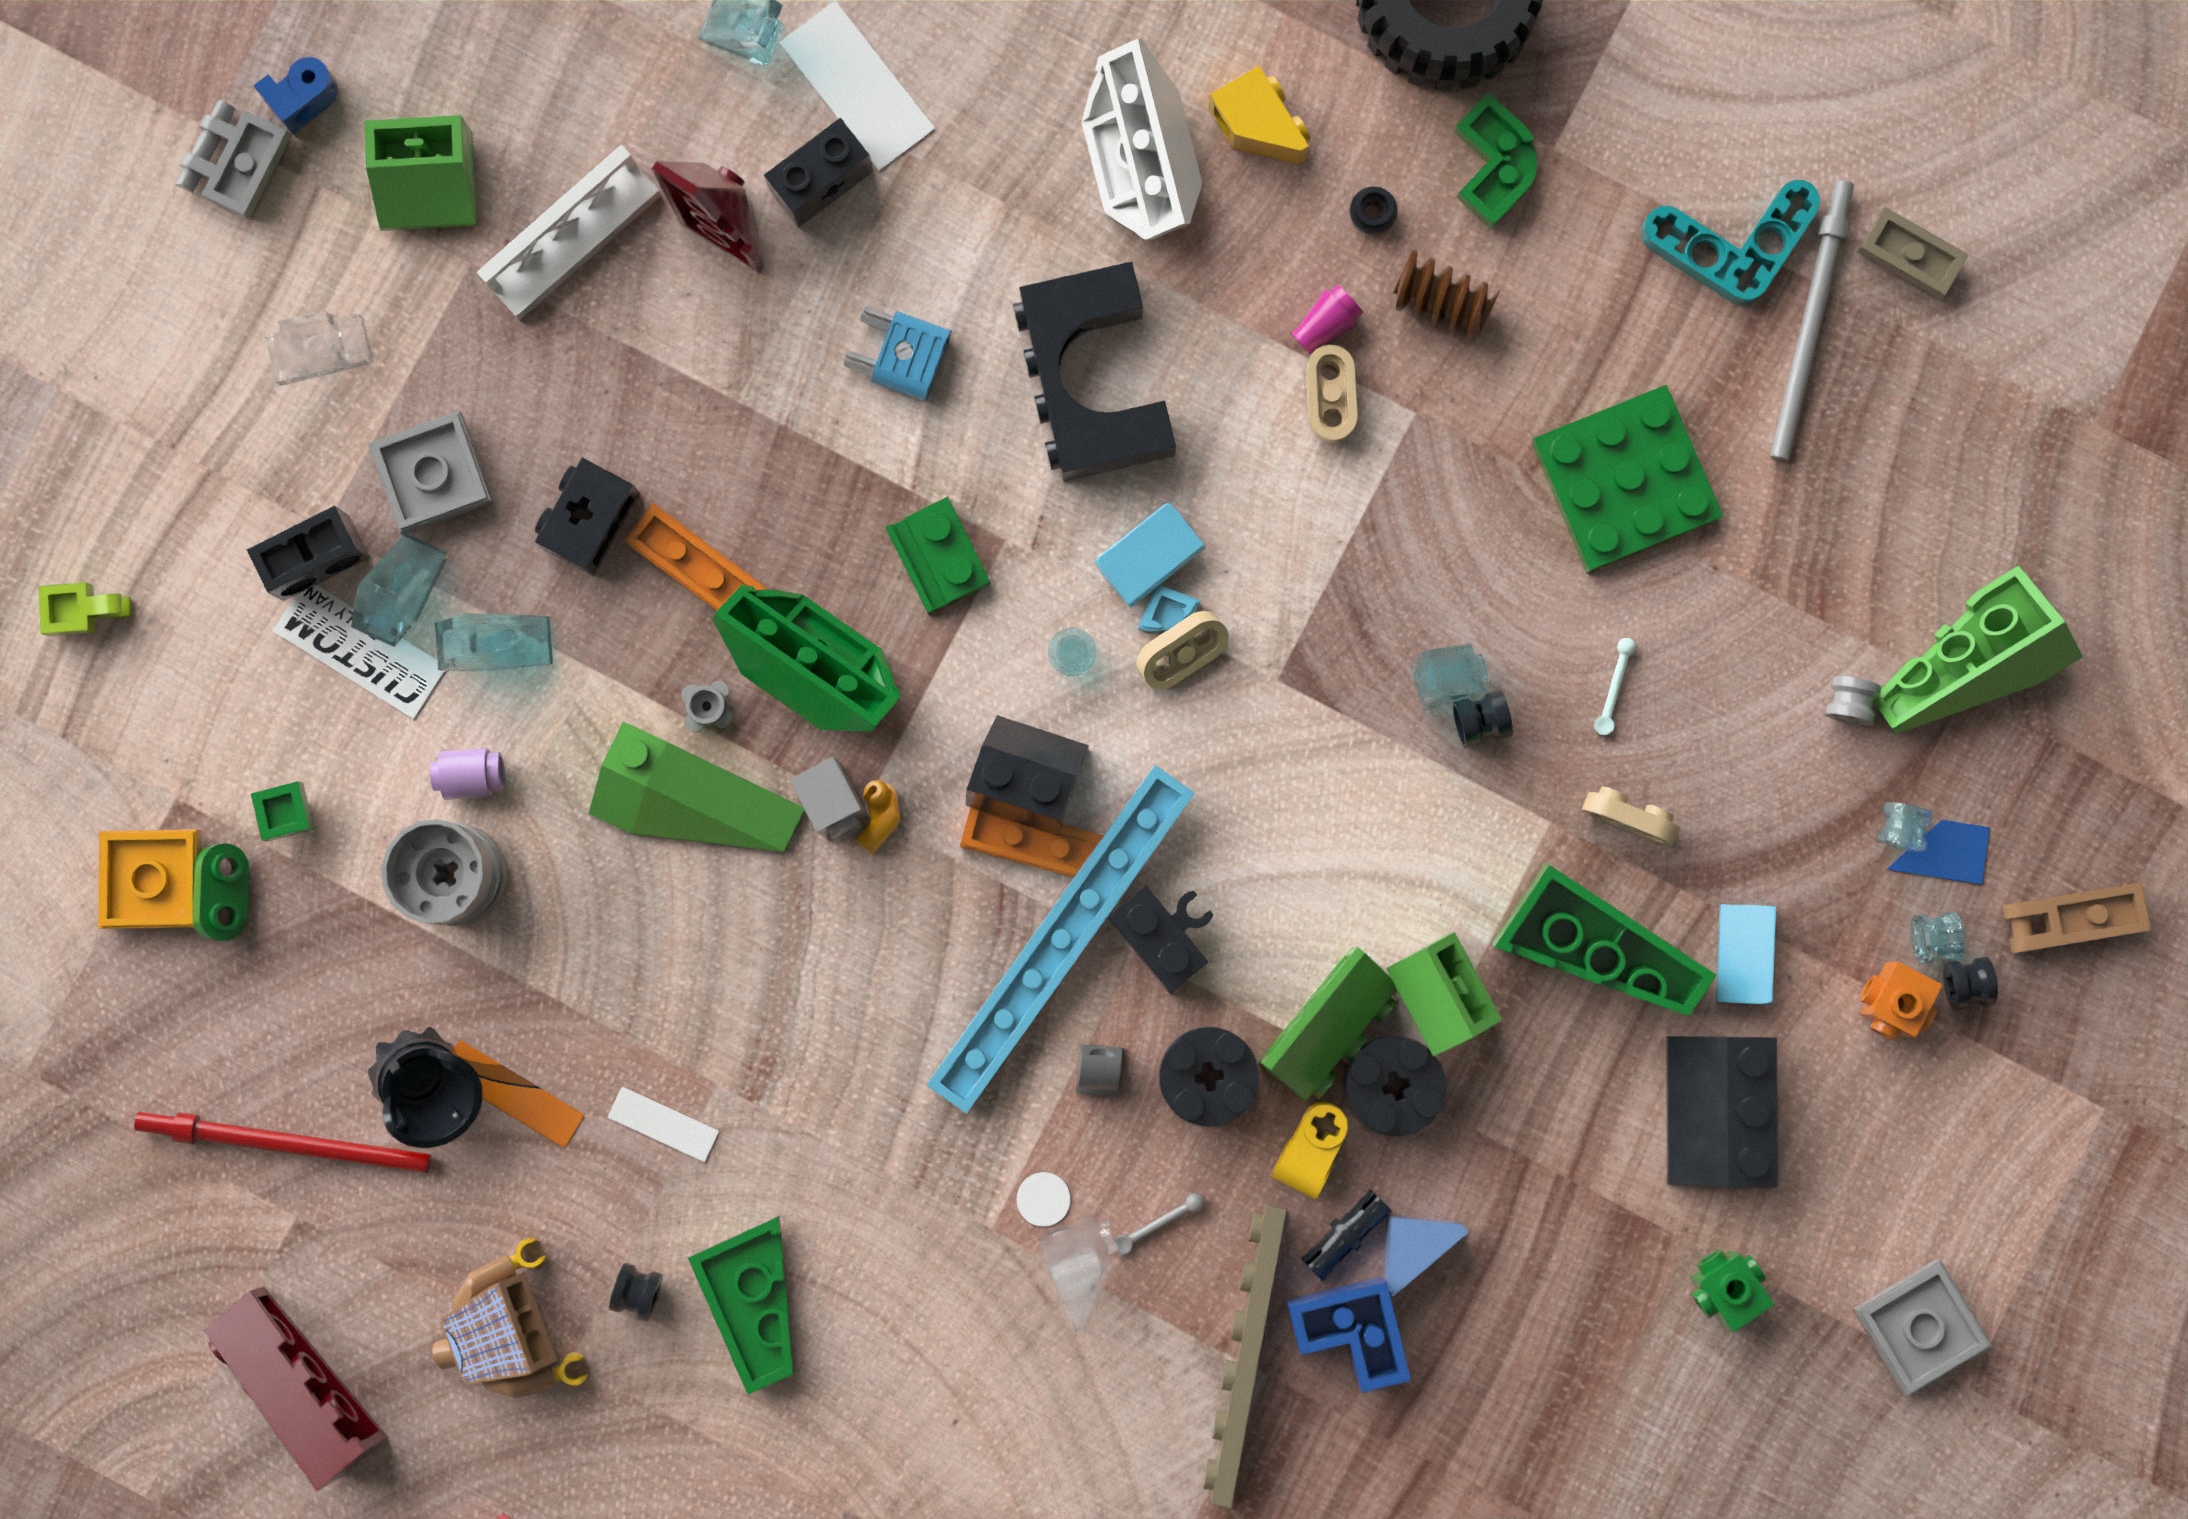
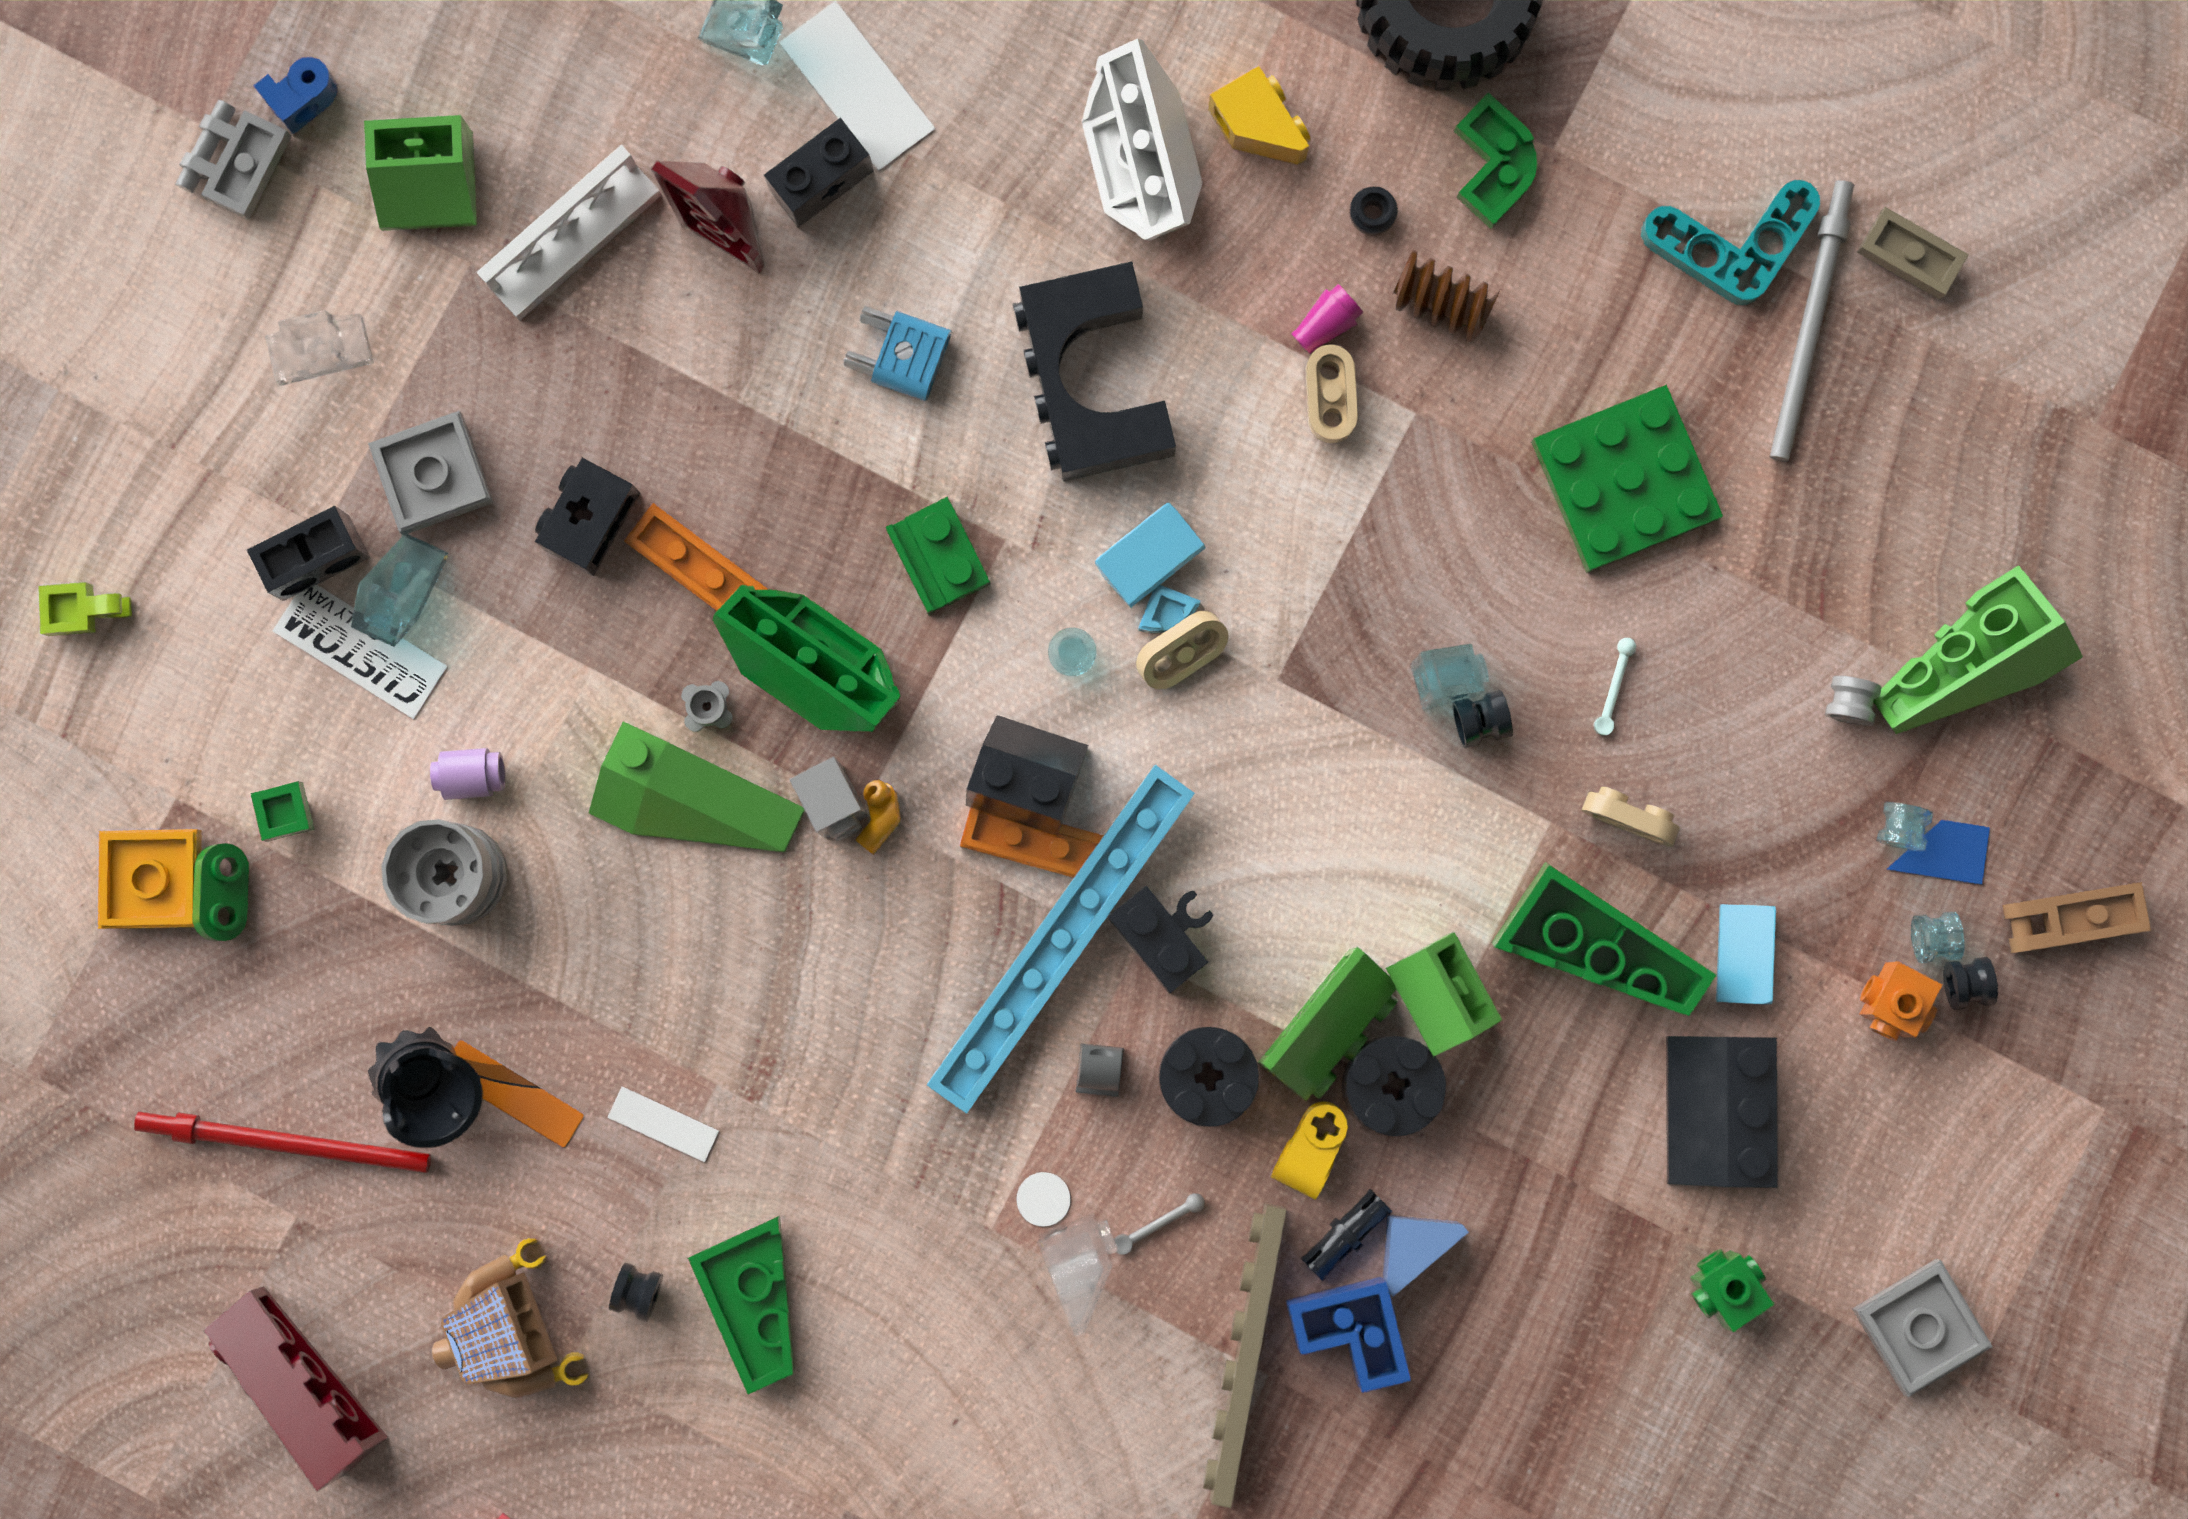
clear light blue slope [435,613,553,672] -> none

